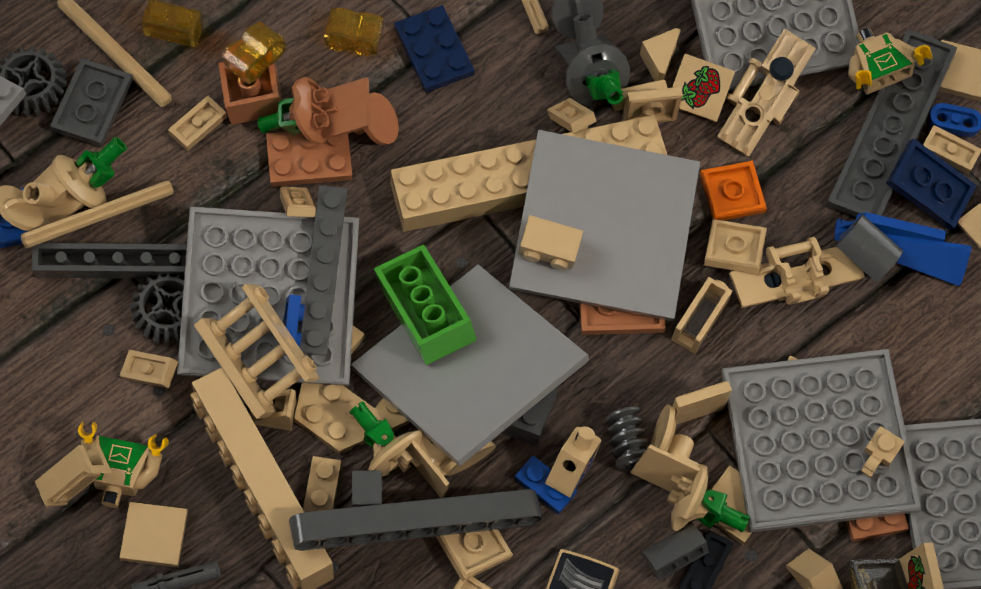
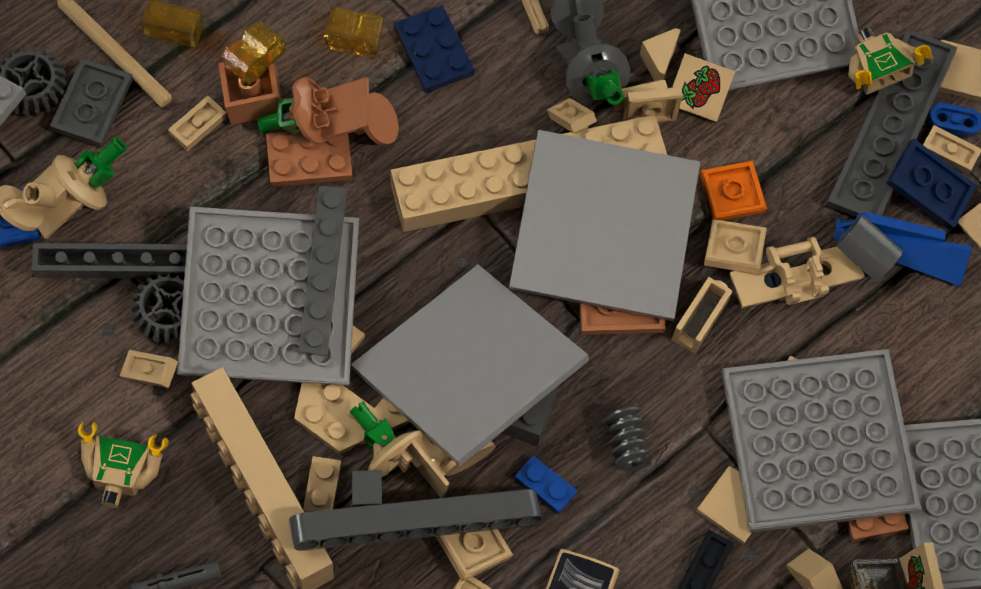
tan axle [21,181,174,248] -> none
tan window [35,444,112,507] -> none
tan tile [119,502,188,568] -> none
tan fence [194,284,320,419] -> none
tan slope [249,389,297,431] -> none
tan tile [280,187,316,217] -> none
blue plate [283,294,305,356] -> none
bright green brick [374,244,477,365] -> none
tan brick [518,215,583,270] -> none
tan torso [545,427,601,497] -> none
tan piece [631,404,750,532] -> none
dark grey brick [641,523,709,581] -> none
tan tile [673,381,732,425] -> none
tan piece [717,29,816,157] -> none
tan plate [861,426,905,478] -> none

